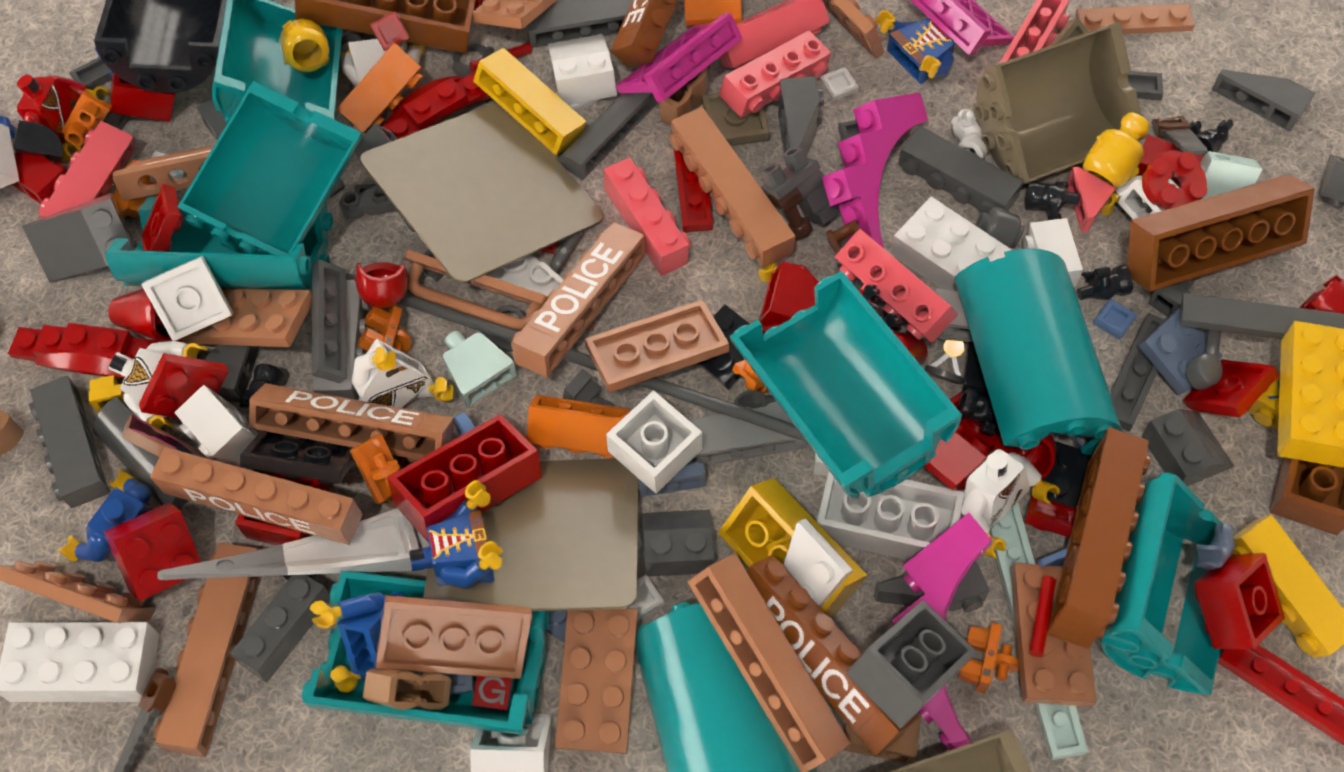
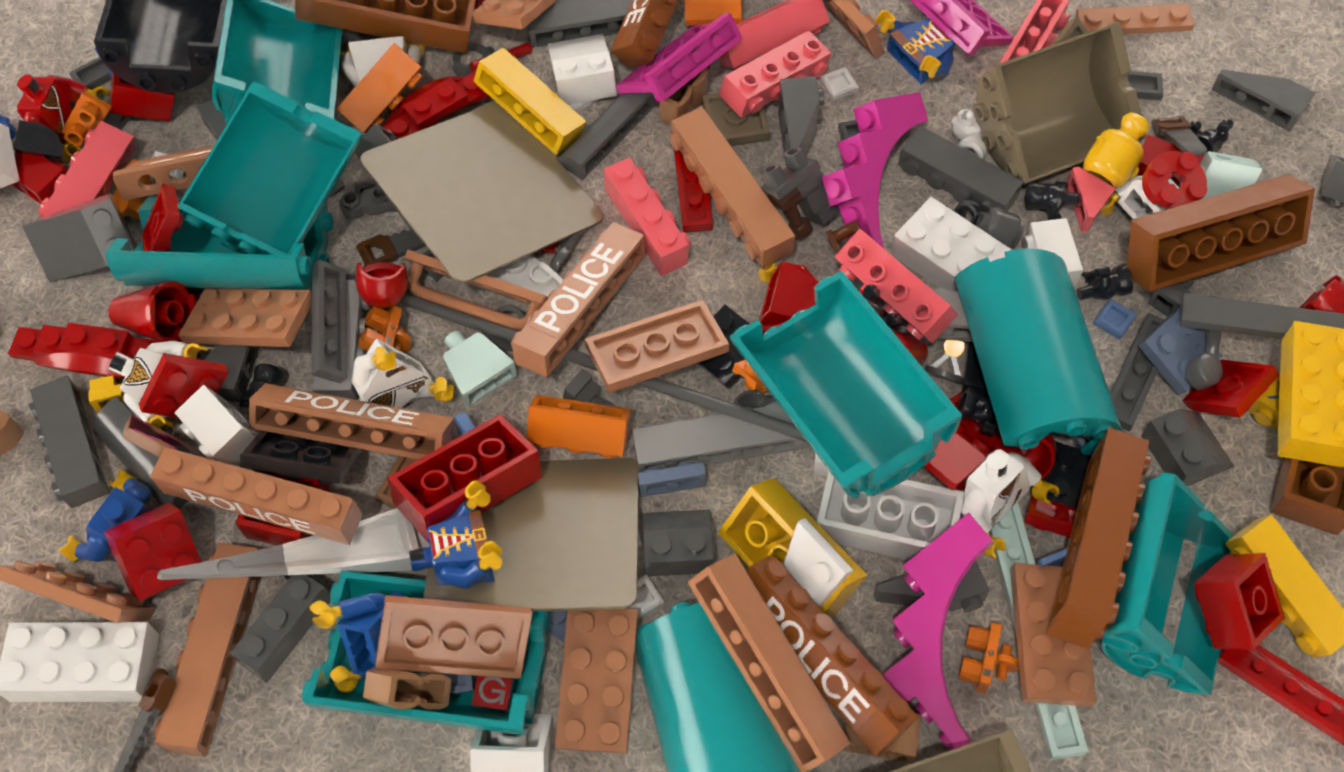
white plate [141,256,234,341] -> none
yellow piece [279,18,330,73] -> none
orange hips [350,434,400,504] -> none
tile [370,11,410,51] -> none
white brick [606,390,702,493] -> none
dark grey brick [846,600,977,729] -> none
red piece [1029,576,1056,657] -> none
sand blue piece [1196,524,1236,569] -> none
none -> piece [356,229,426,267]
none -> black plate [954,200,983,225]

